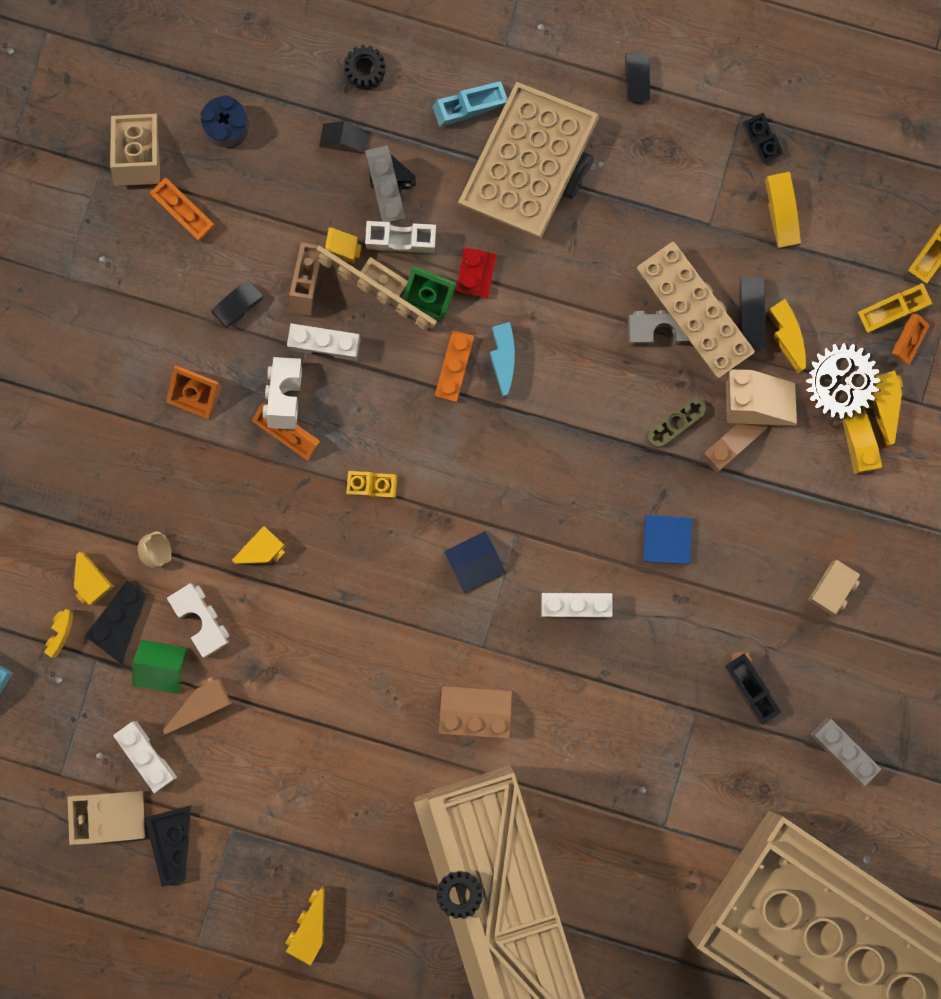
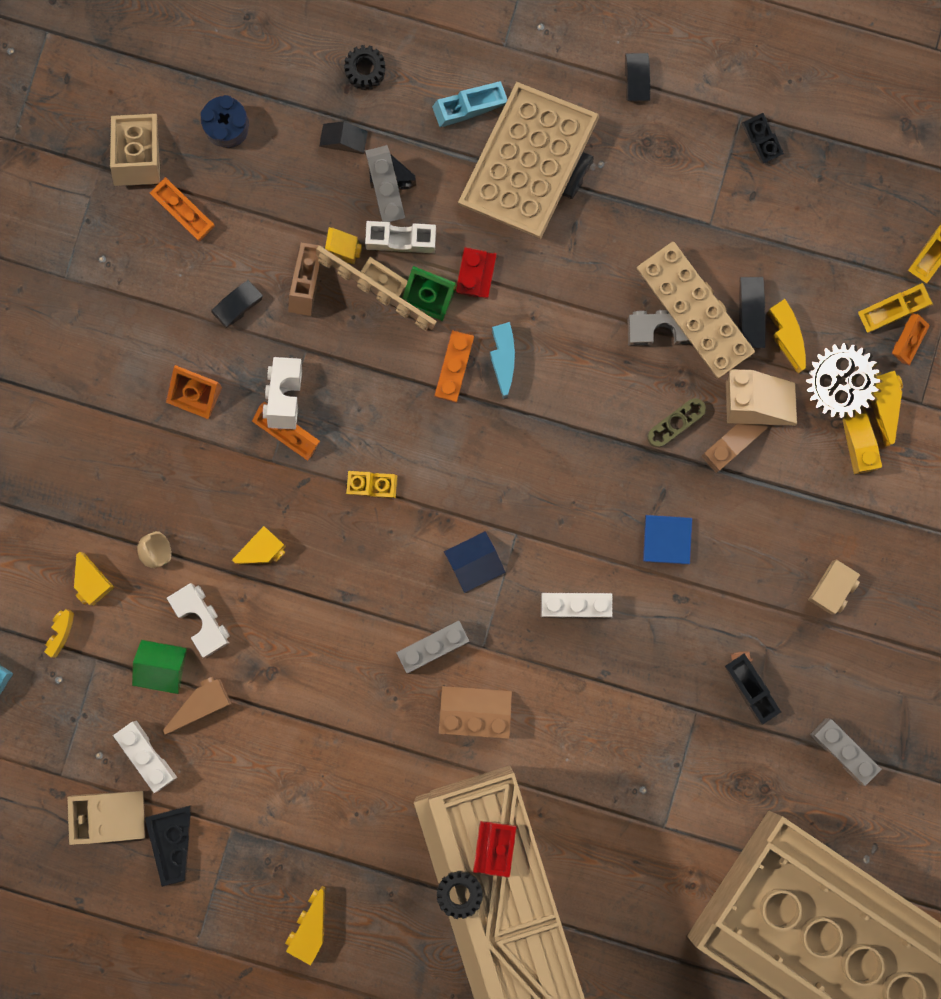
black wing [85,580,147,664] -> none
white arch [287,324,360,361] -> none
yellow slope [765,172,801,248] -> none
none -> light grey arch [396,621,470,674]
none -> red plate [473,821,517,877]

